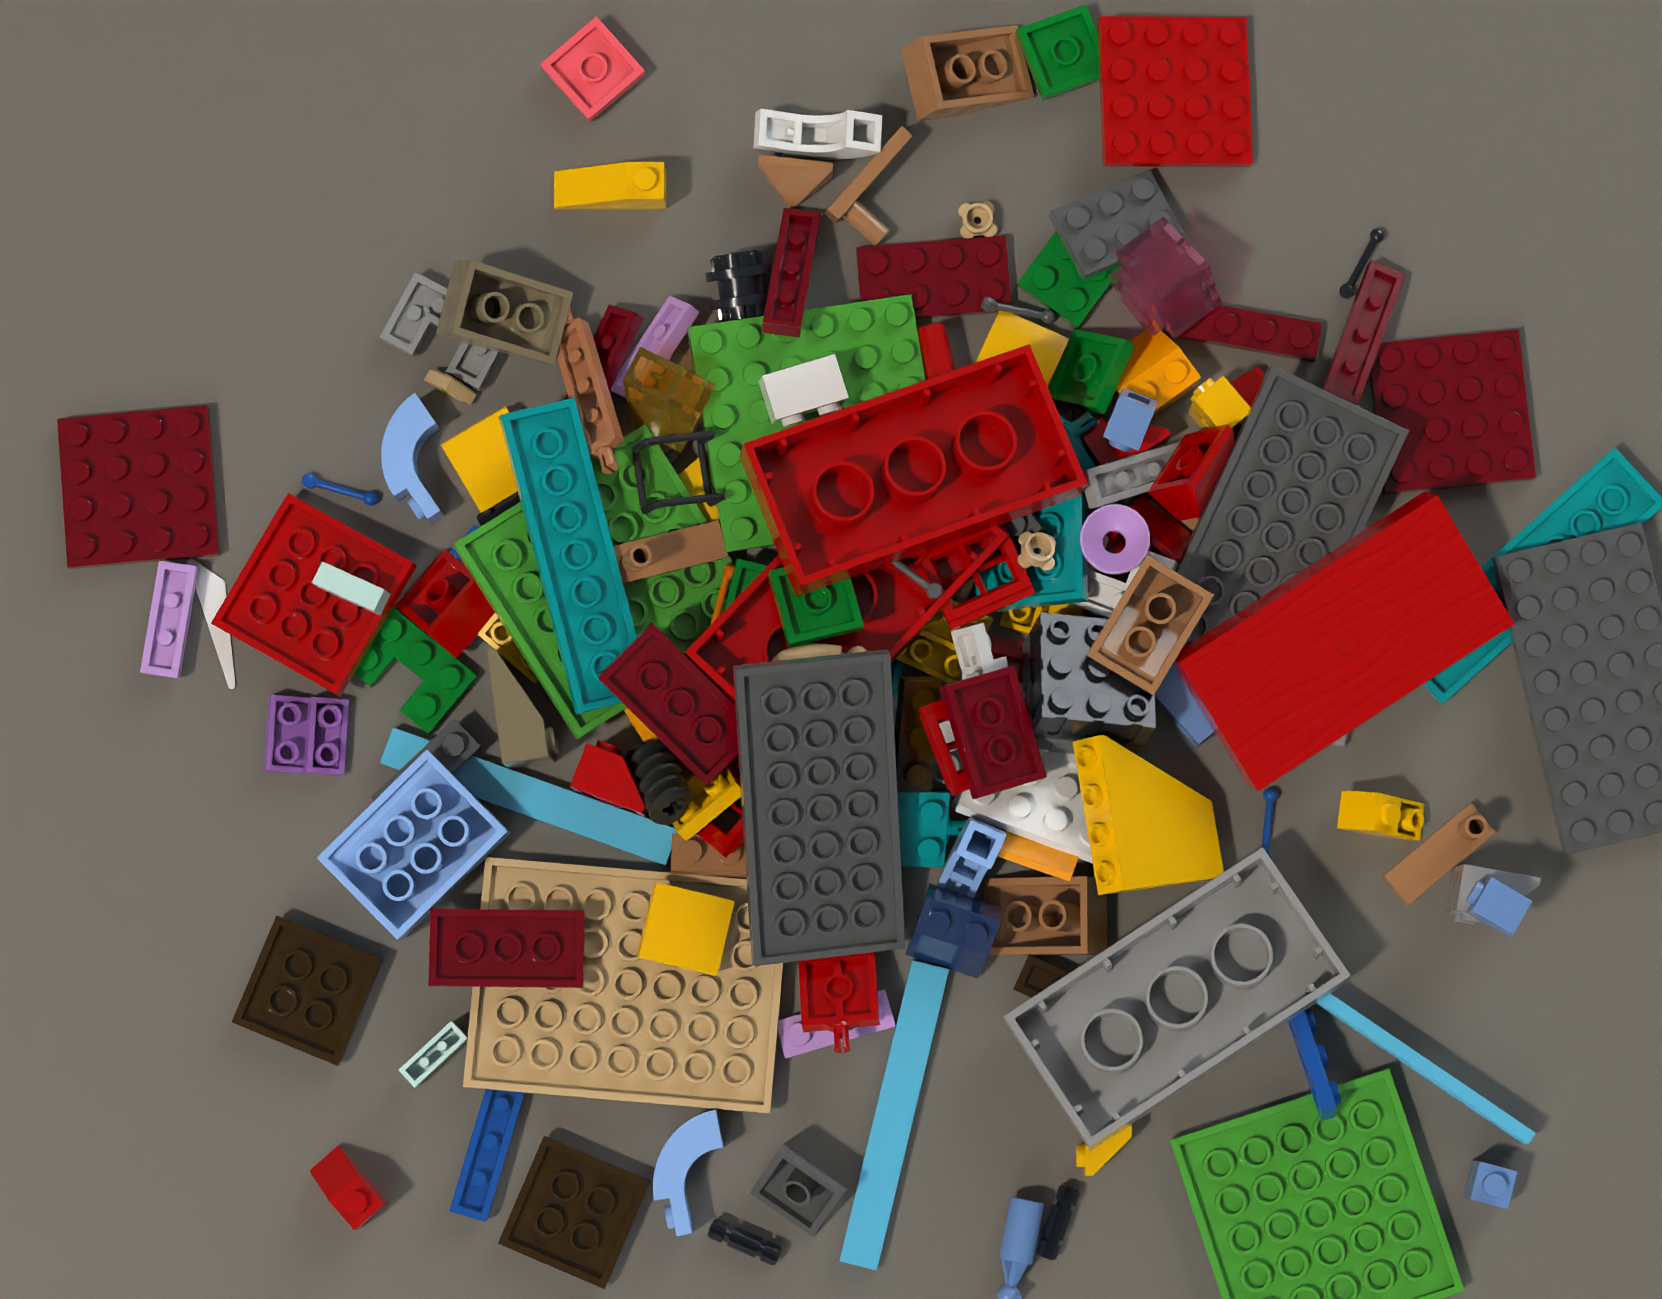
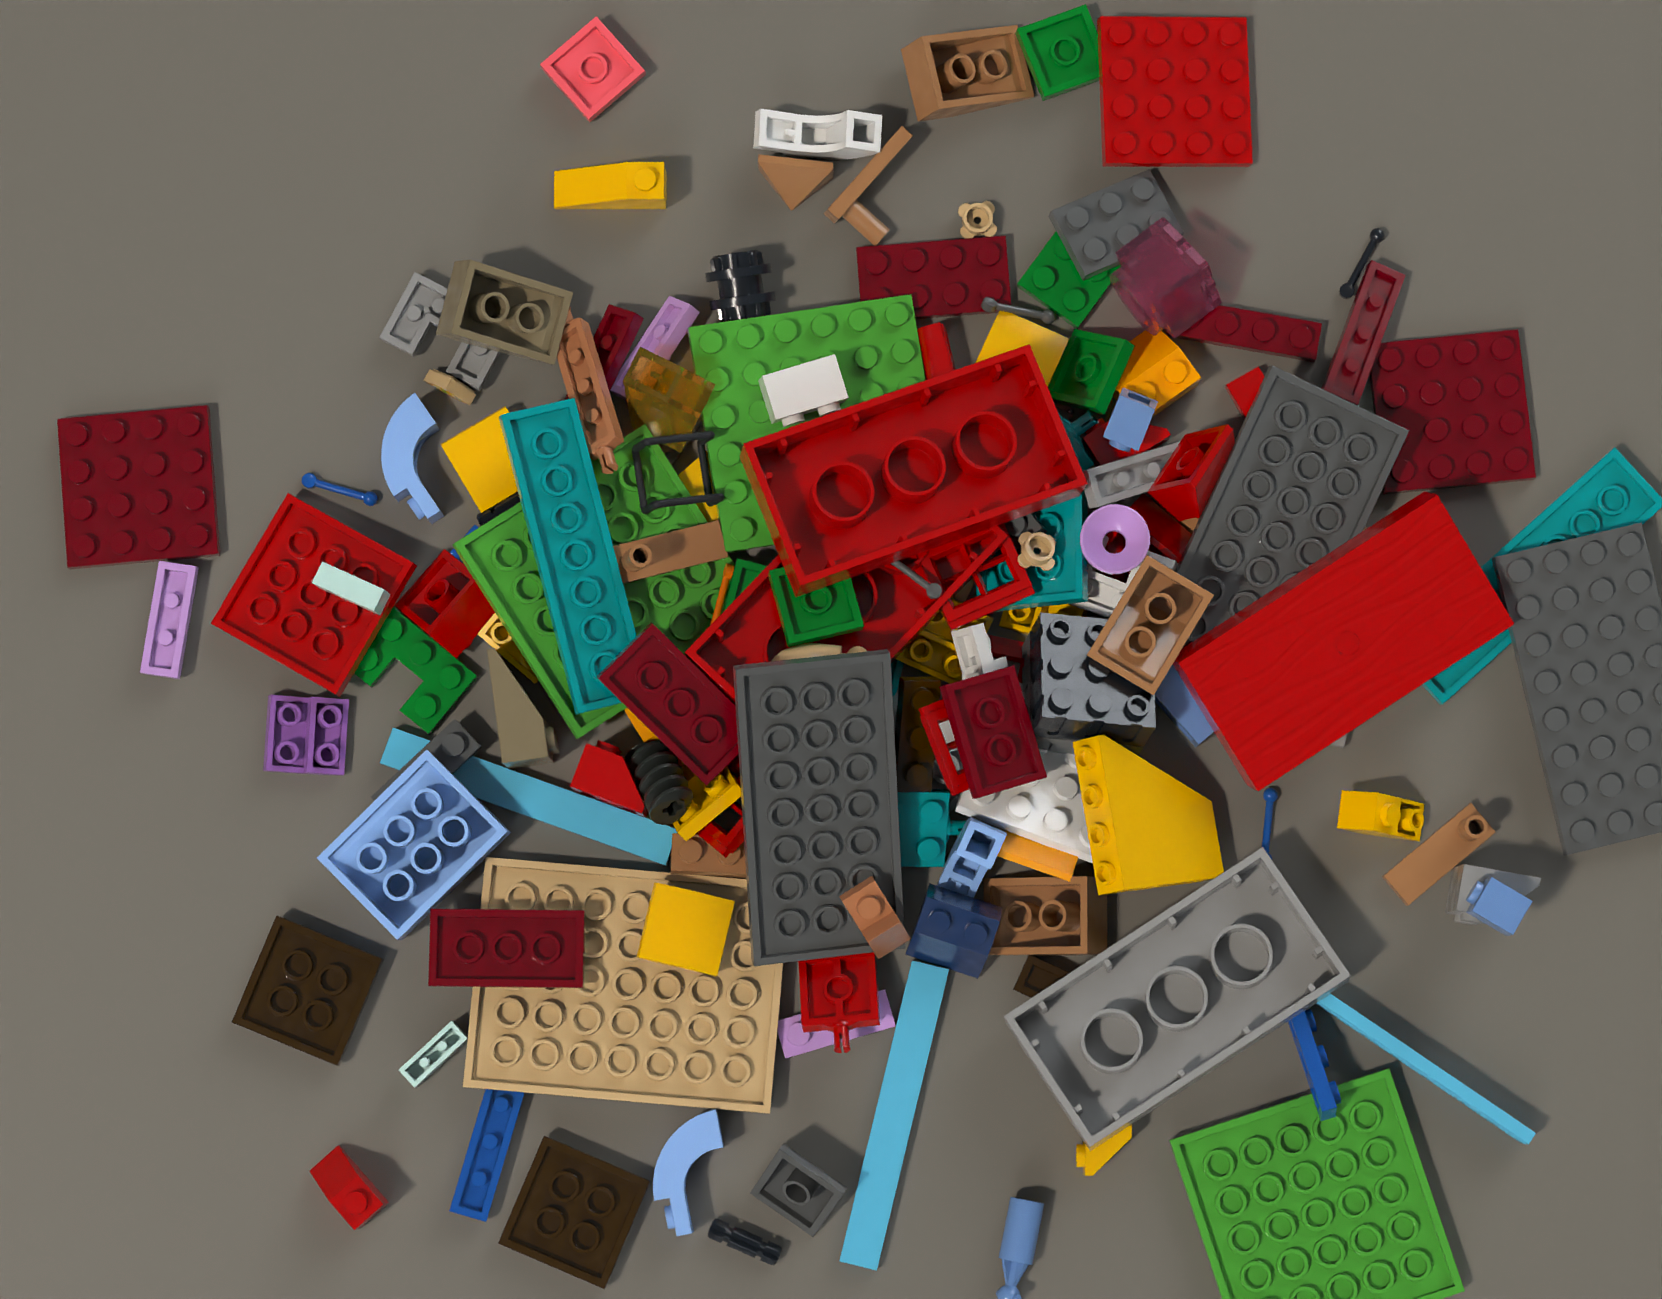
white sticker [187,559,236,689] -> none
dark red plate [762,208,821,338] -> none
black axle [1036,1185,1079,1260] -> none
yellow brick [1188,376,1251,433] -> none
medium blue brick [1463,1160,1518,1209] -> none
none -> nougat slope [839,876,911,959]

